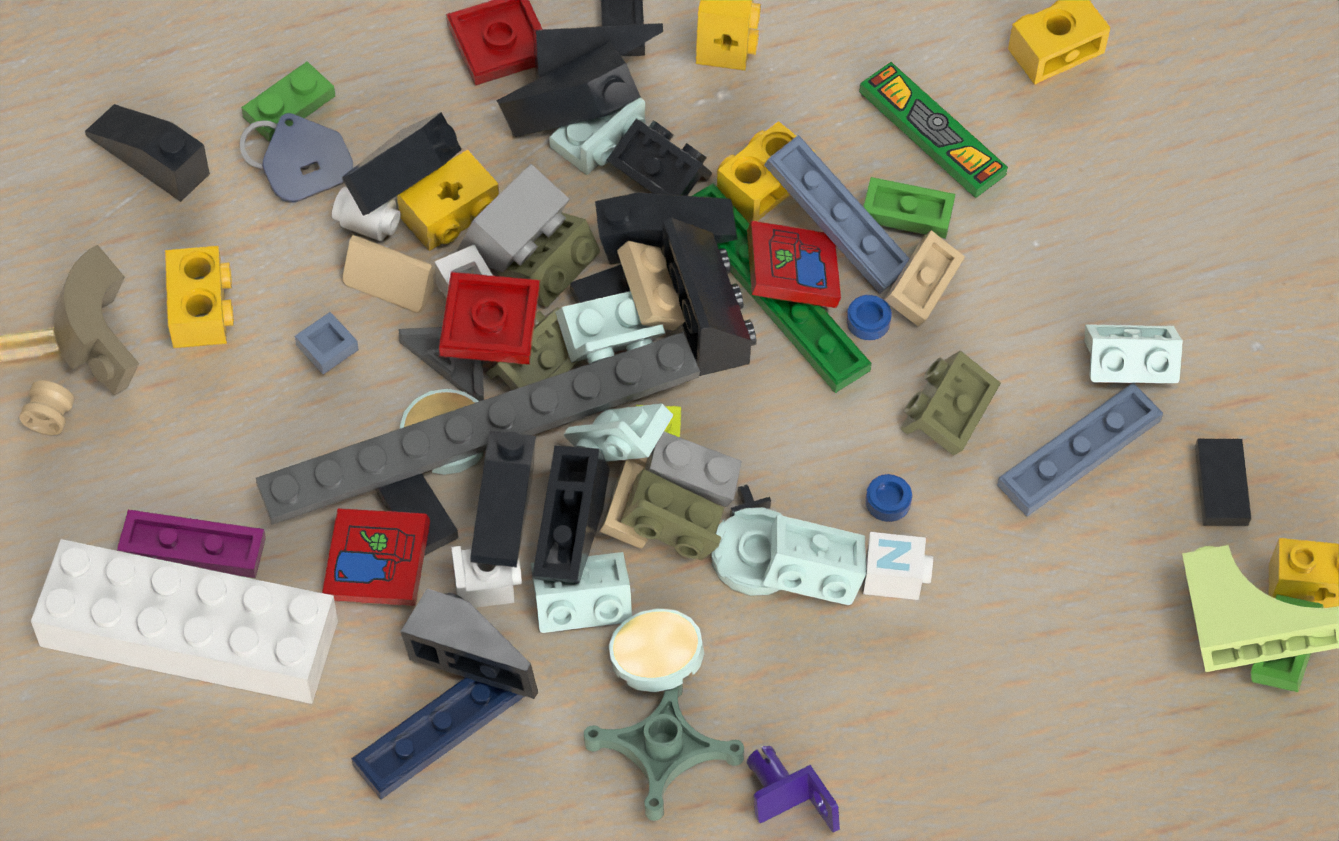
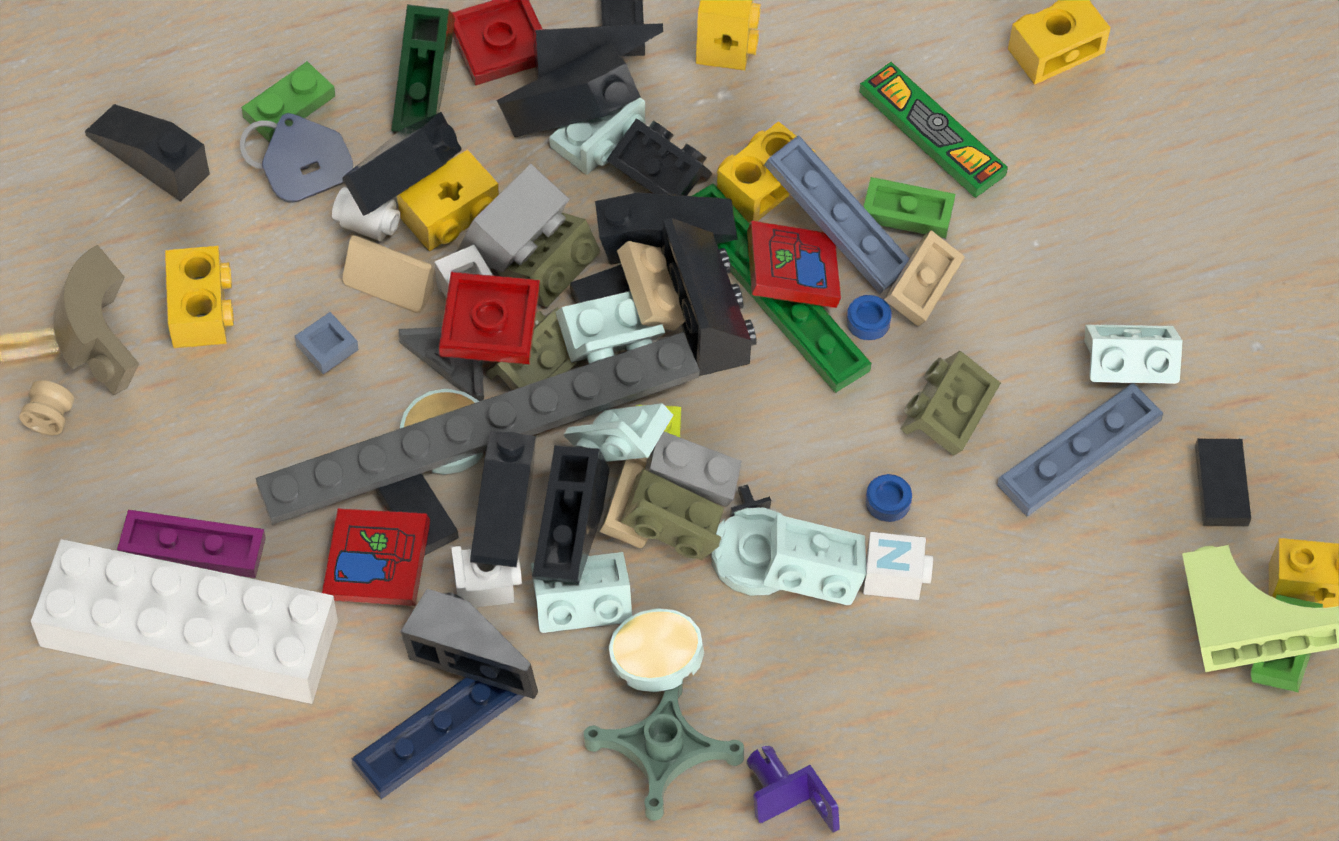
none -> dark green slope [391,4,455,132]

